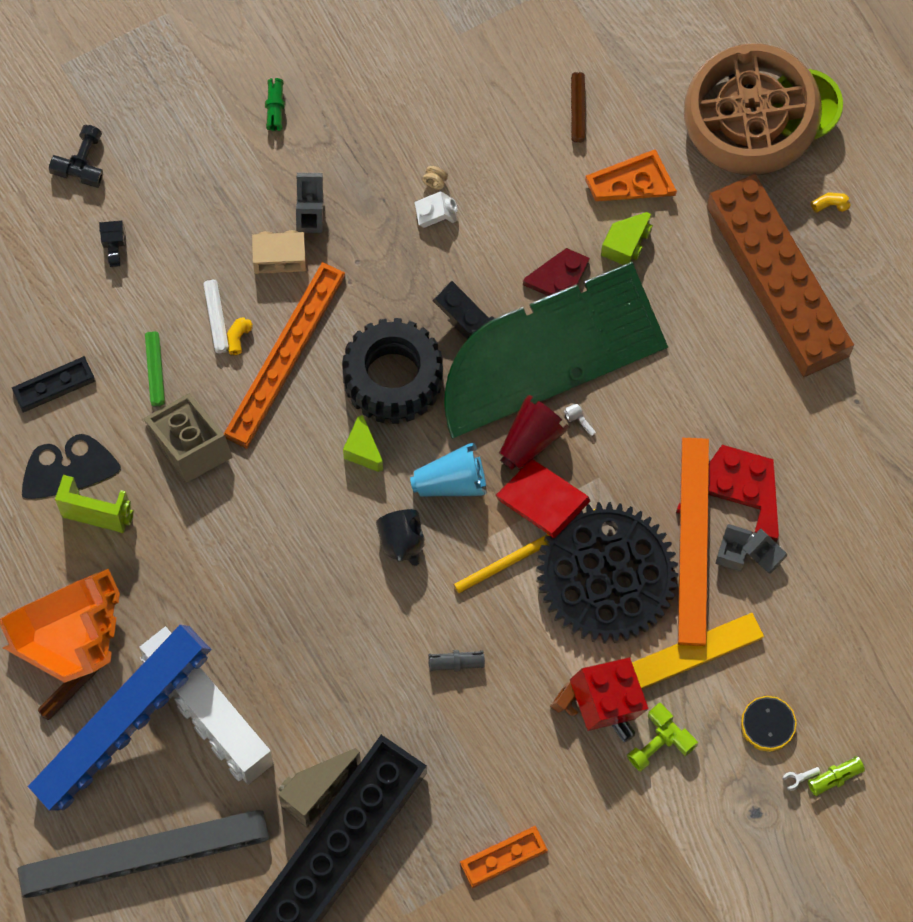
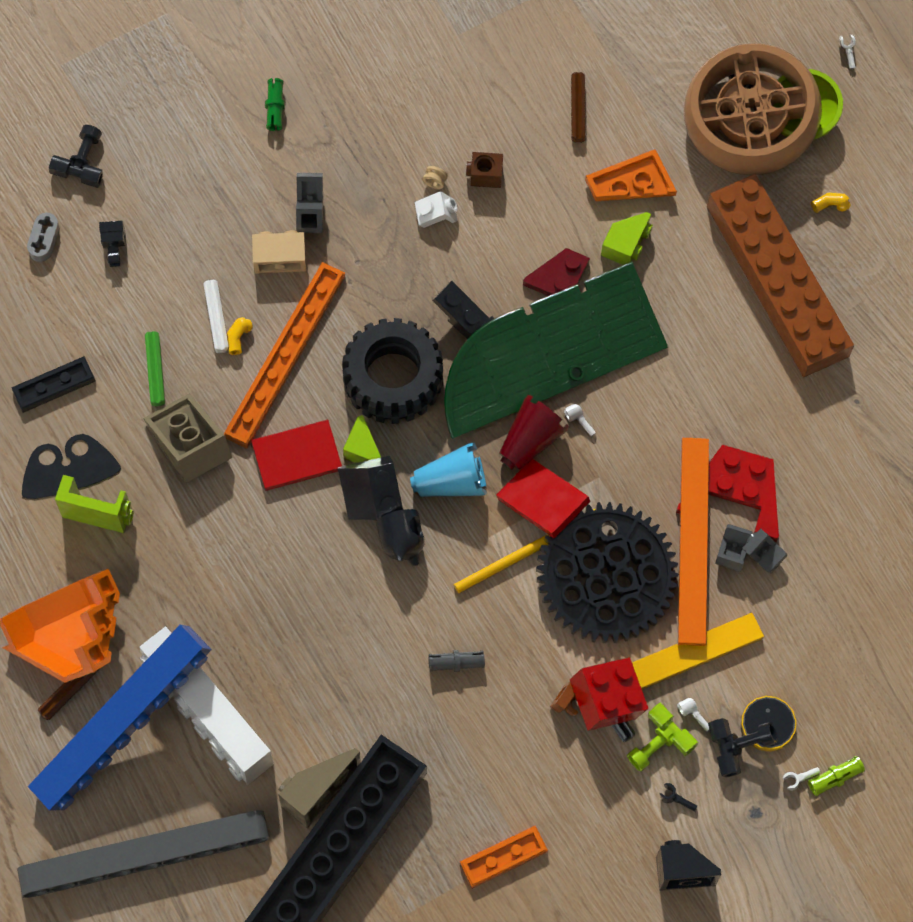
none -> light grey beam [27,213,59,262]
none -> red tile [251,420,342,491]
none -> black slope [337,456,403,520]
none -> reddish brown brick [466,152,503,188]
none -> black slope [656,840,721,891]
none -> black hand [660,783,697,812]
none -> white hand [677,698,709,731]
none -> black bar [708,718,778,778]
none -> white hand [839,34,856,69]

